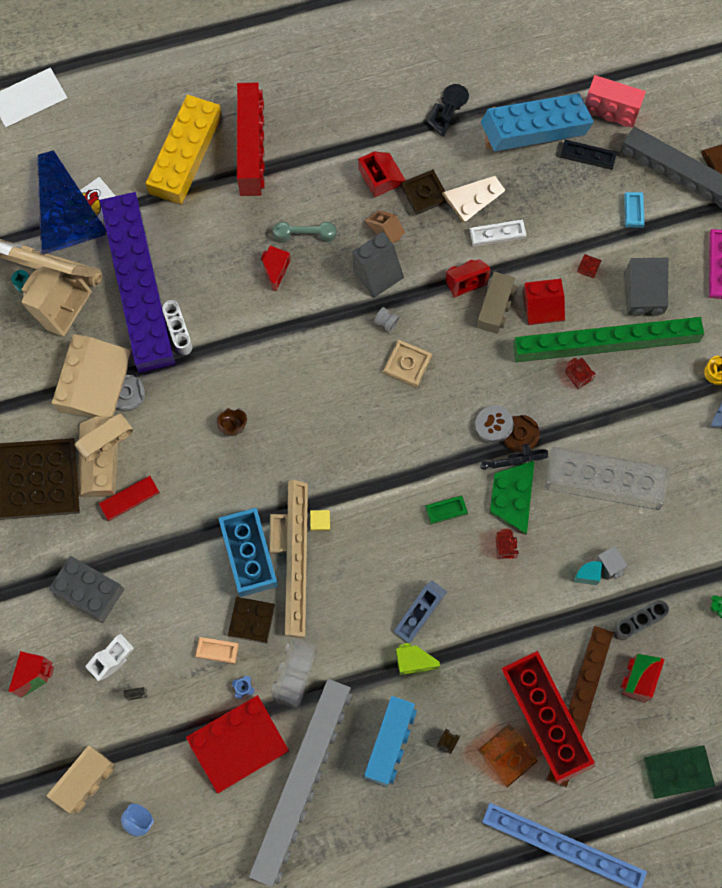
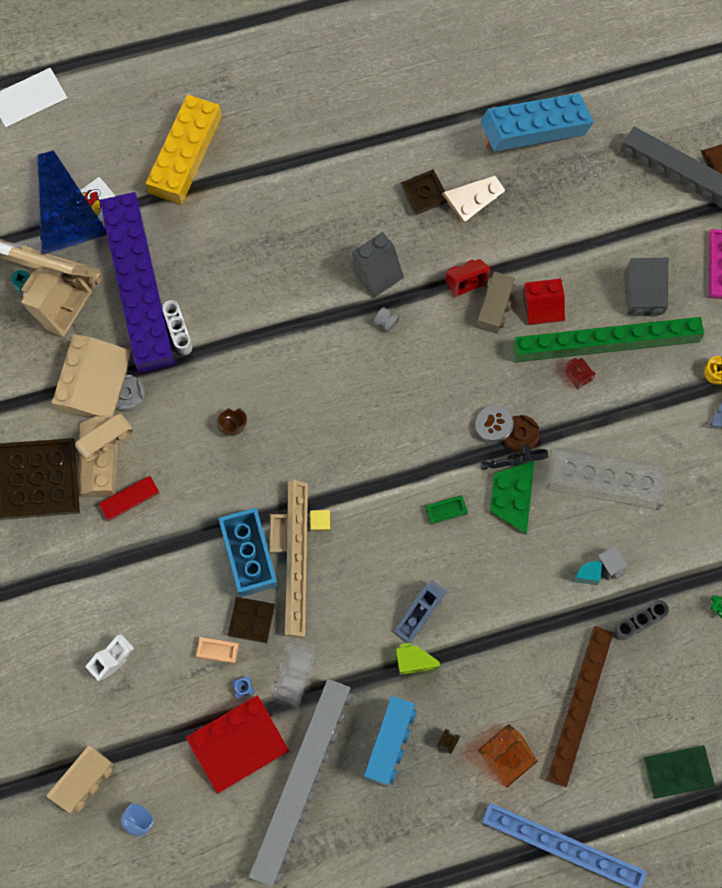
red slope [8,651,54,698] -> none
dark grey brick [48,556,124,623] -> none
clear smoke tile [124,687,148,701] -> none
red brick [237,82,265,196] -> none
red slope [261,245,291,291] -> none
sand green piece [273,221,337,243] -> none
red slope [358,151,406,197] -> none
medium nougat slope [365,210,406,243] -> none
tan tile [383,339,433,388] -> none
black piece [427,84,469,137] -> none
white tile [469,220,527,247] -> none
clear red brick [495,529,519,559] -> none
red brick [501,651,596,785] -> none
black tile [560,139,617,170] -> none
clear red plate [577,254,602,278] -> none
coral brick [585,75,646,128] -> none
red slope [620,654,665,703] -> none
medium azure tile [624,192,645,228] -> none

